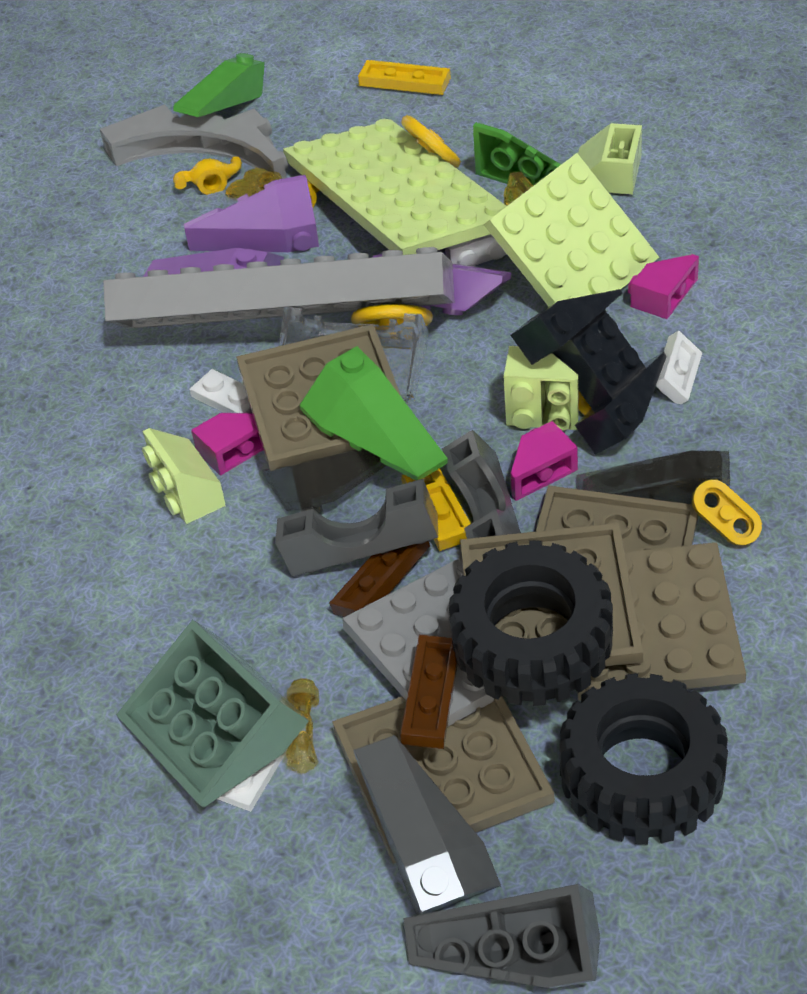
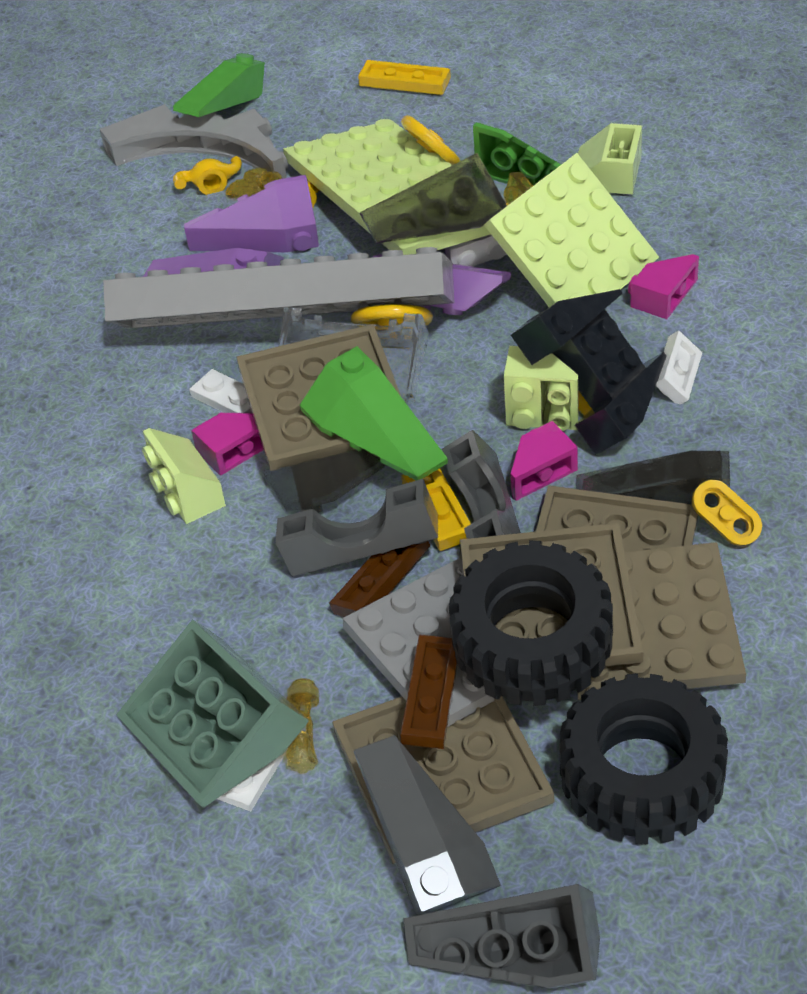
none -> clear smoke wedge [360,153,507,244]

